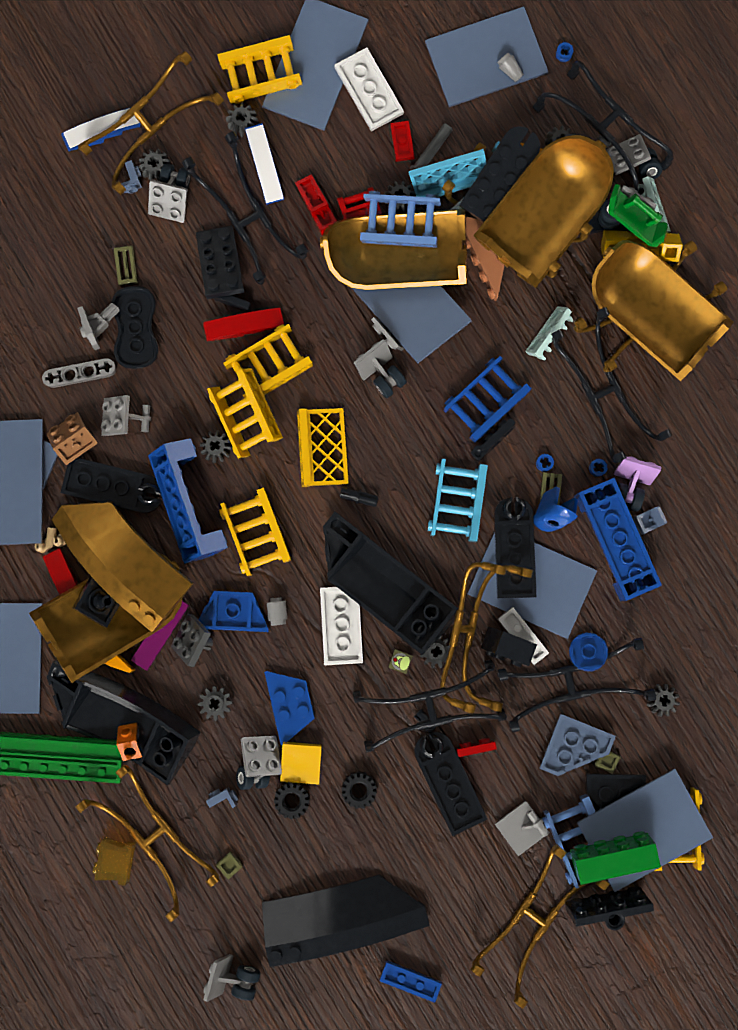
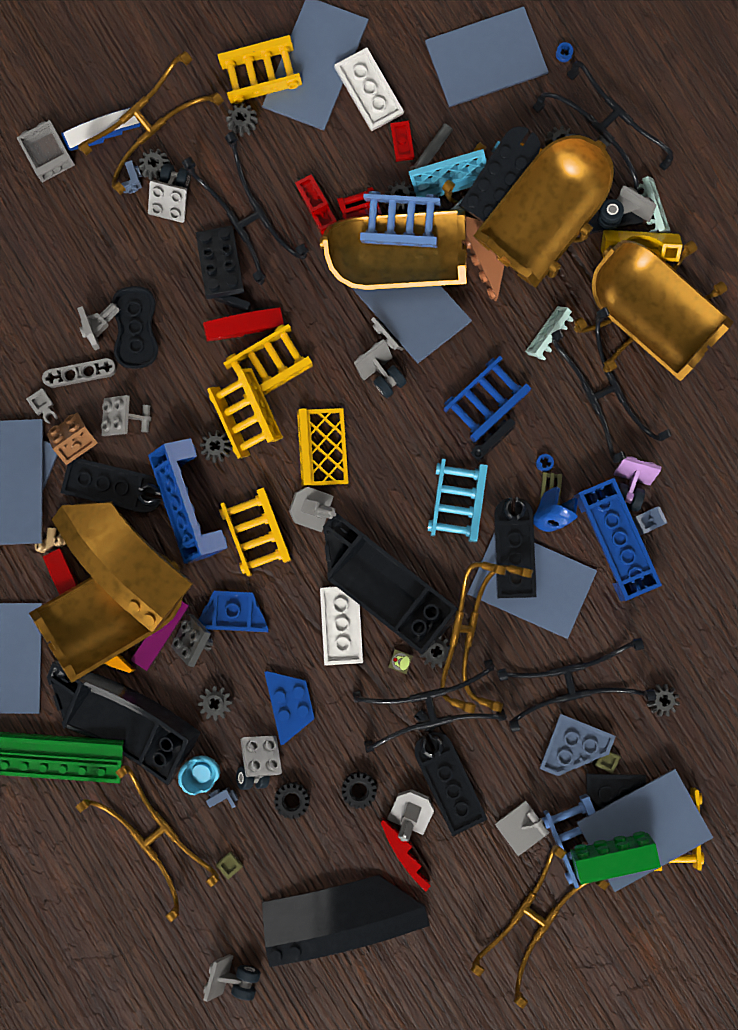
black plate [72,576,120,628] -> none
clear yellow hips [93,837,136,886] -> none
olive tile [114,245,138,286] -> none
orange bracket [117,723,142,761] -> none
white slope [245,123,284,205] -> none
light grey brick [267,597,288,626] -> none
yellow tile [280,742,322,784] -> none
black axle [340,486,379,507] -> none
blue plate [379,960,442,1003] -> none
red plate [456,738,497,757] -> none
black brick [481,626,537,667] -> none
light grey cone [497,53,524,82] -> none
white plate [498,607,549,665] -> none
black plate [565,887,654,930] -> none
blue tile [569,633,608,672] -> none
blue bush [589,459,607,477] -> none
light grey plate [606,134,663,179] -> none
green piece [608,184,668,247] -> none
none -> window [17,120,75,183]
none -> light grey plate [26,389,58,424]
none -> medium azure piece [178,755,220,795]
none -> light grey piece [289,487,336,532]
none -> red slope [380,817,431,892]
none -> light grey piece [387,789,434,842]

